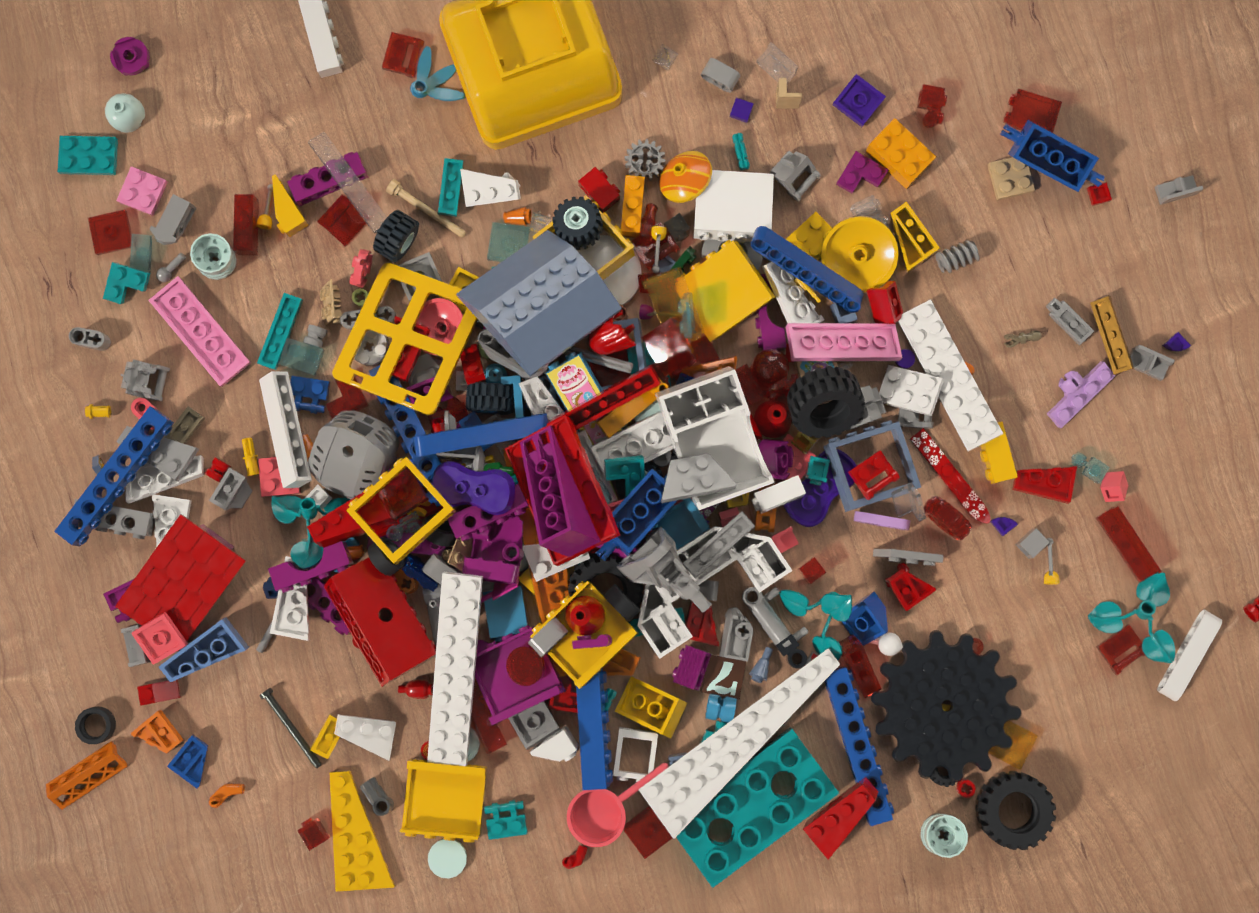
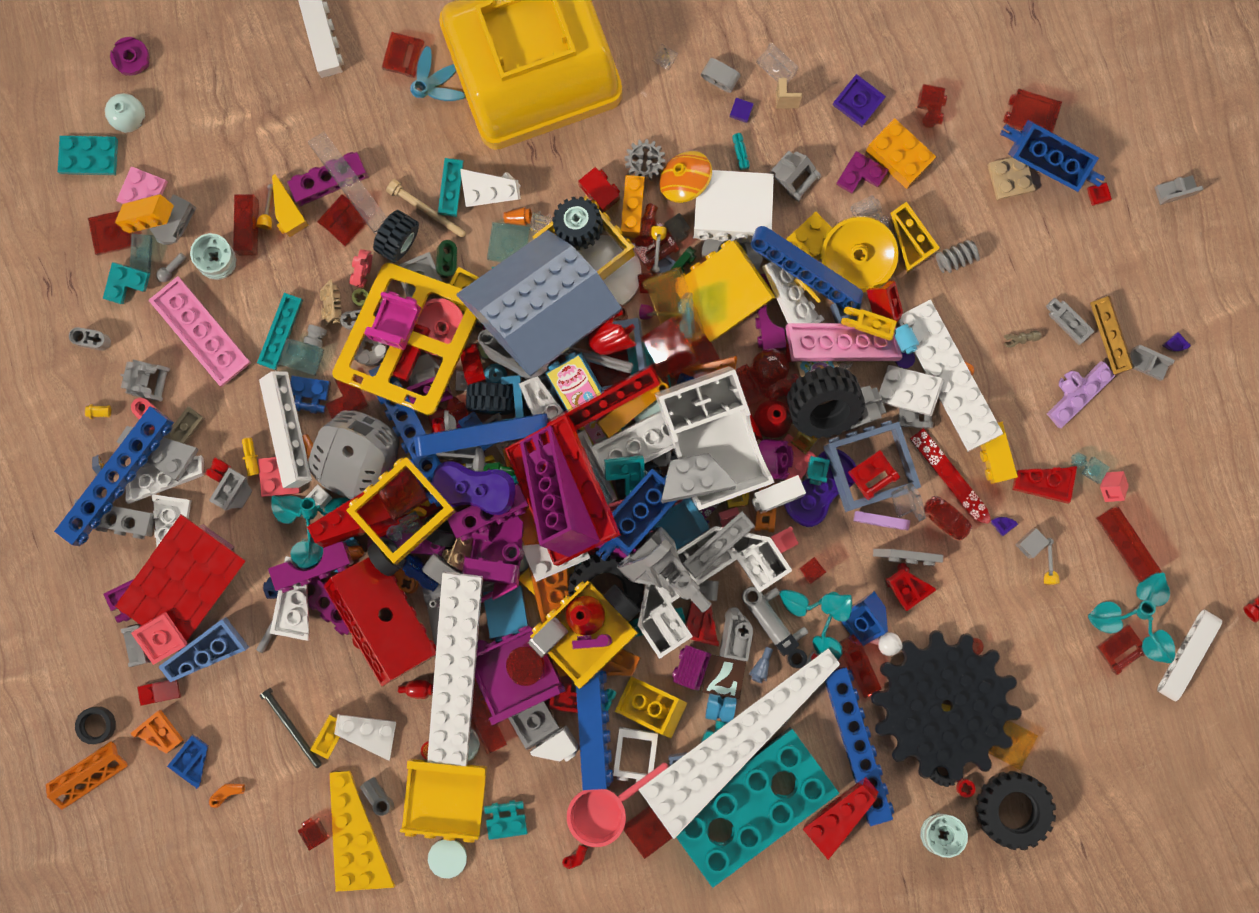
none -> light orange brick [115,194,174,233]
none -> dark pink panel [364,291,421,350]
none -> dark green plate [436,240,457,278]
none -> yellow hinge [841,307,897,341]
none -> medium azure brick [894,324,919,354]

